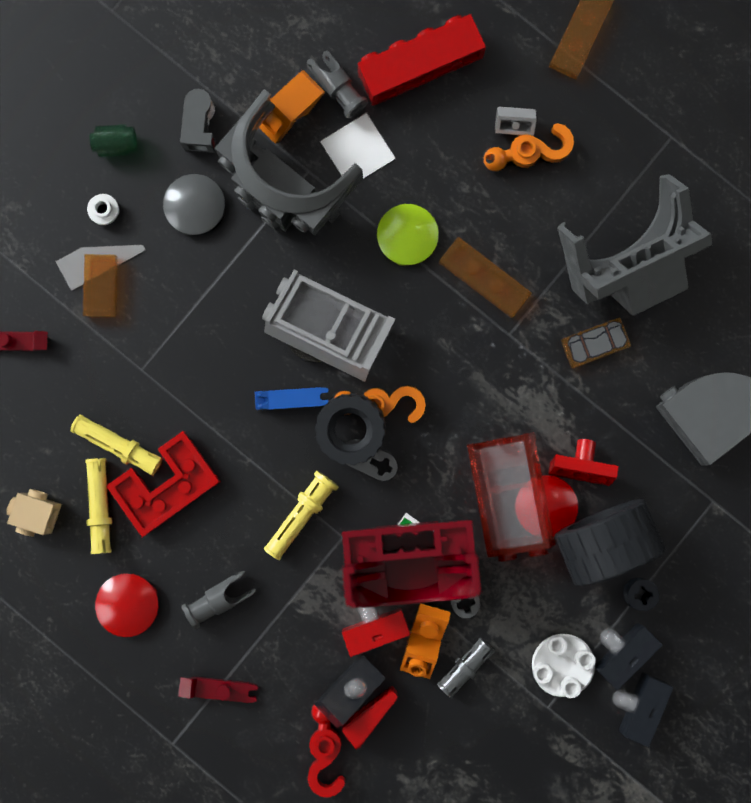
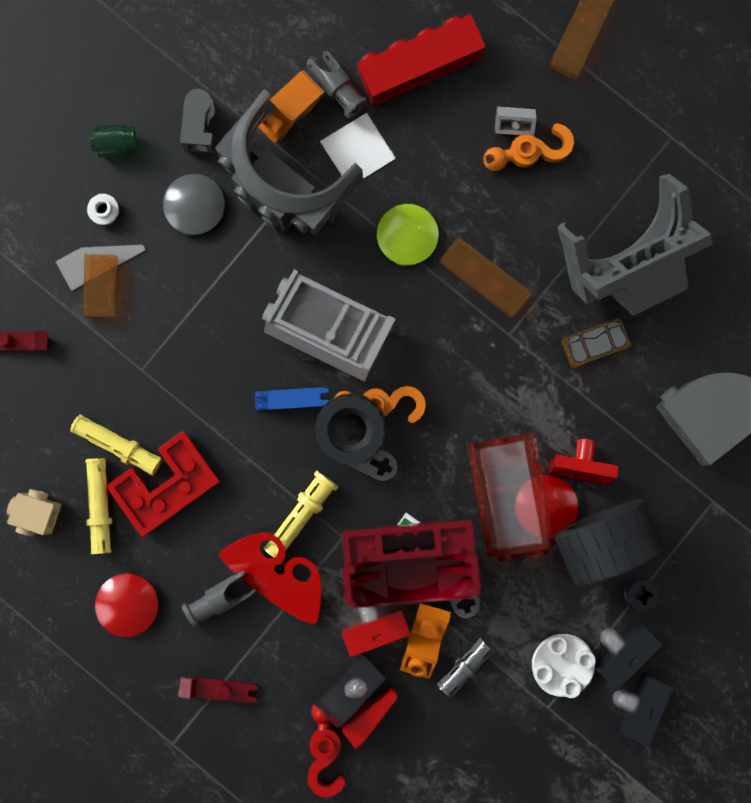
none -> red piece [219,532,321,624]

